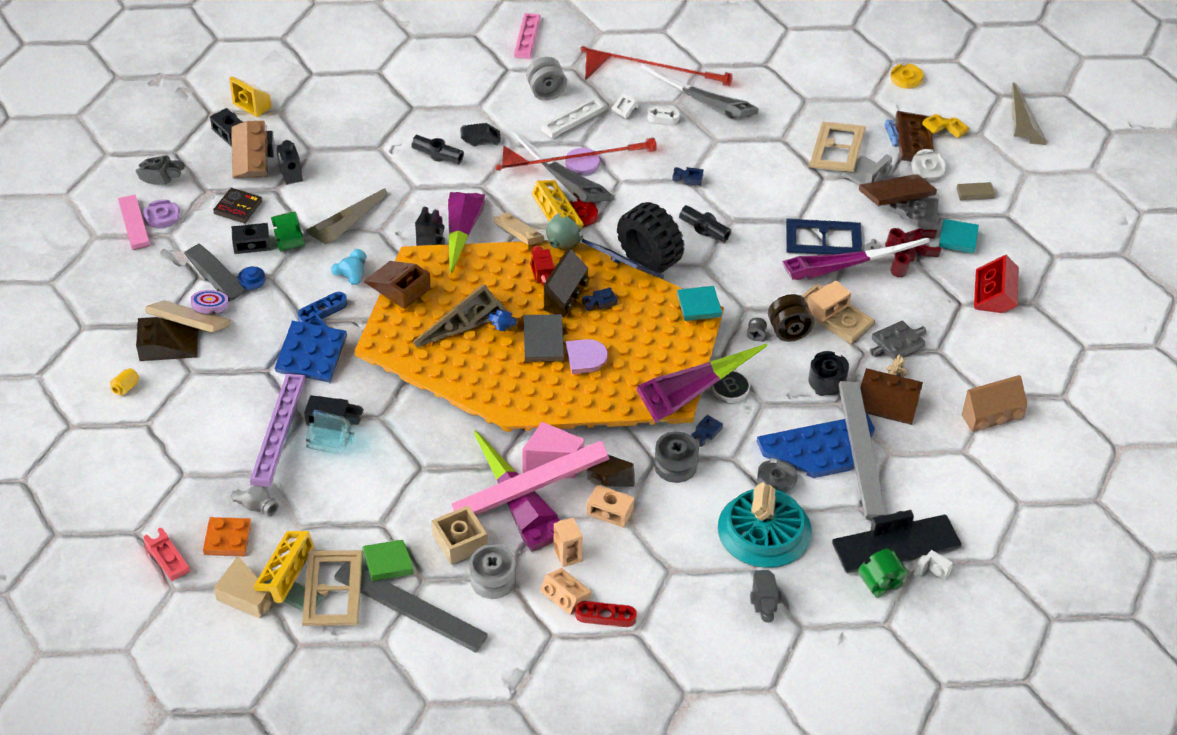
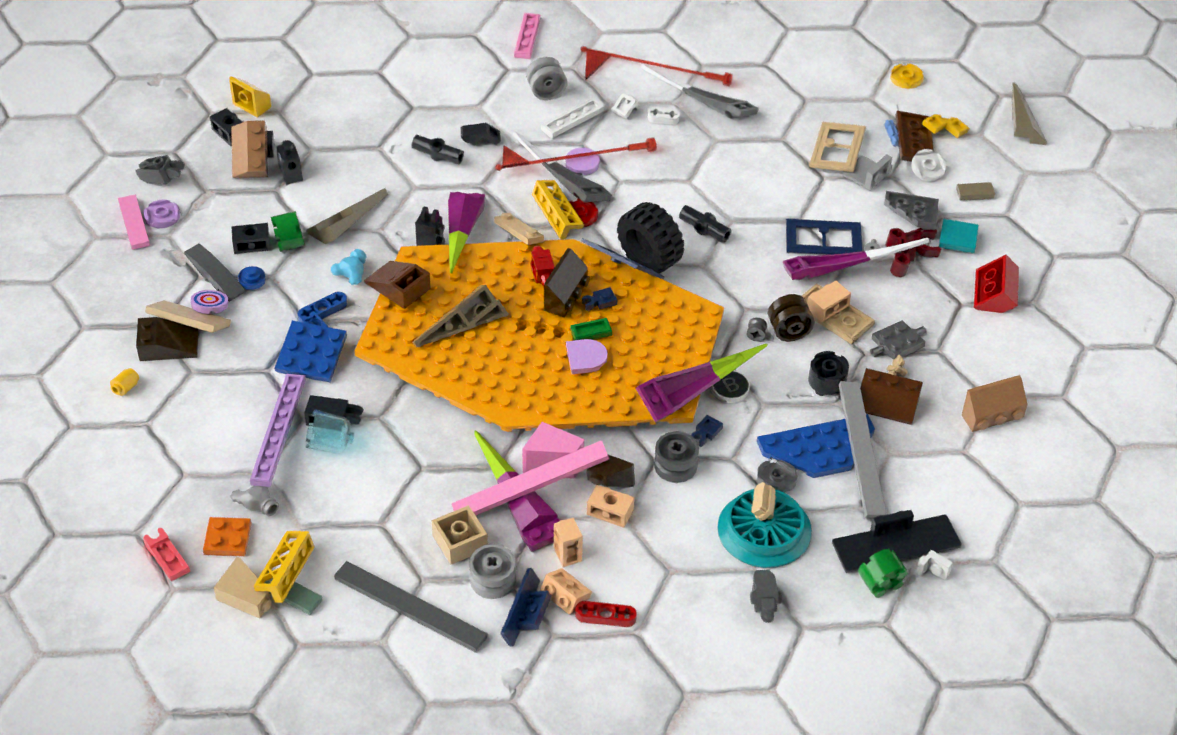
tile [213,187,262,224] -> none
tan door [302,550,363,626] -> none
bright green tile [362,540,414,581] -> none
blue plate [488,310,517,331] -> none
dark grey tile [524,314,564,362] -> none
sand green cylinder [546,213,583,250] -> none
dark blue plate [672,167,704,186] -> none
teal tile [677,286,722,321] -> none
reddish brown tile [859,174,937,206] -> none
none -> dark blue bracket [501,568,552,647]
none -> green tile [570,318,612,341]

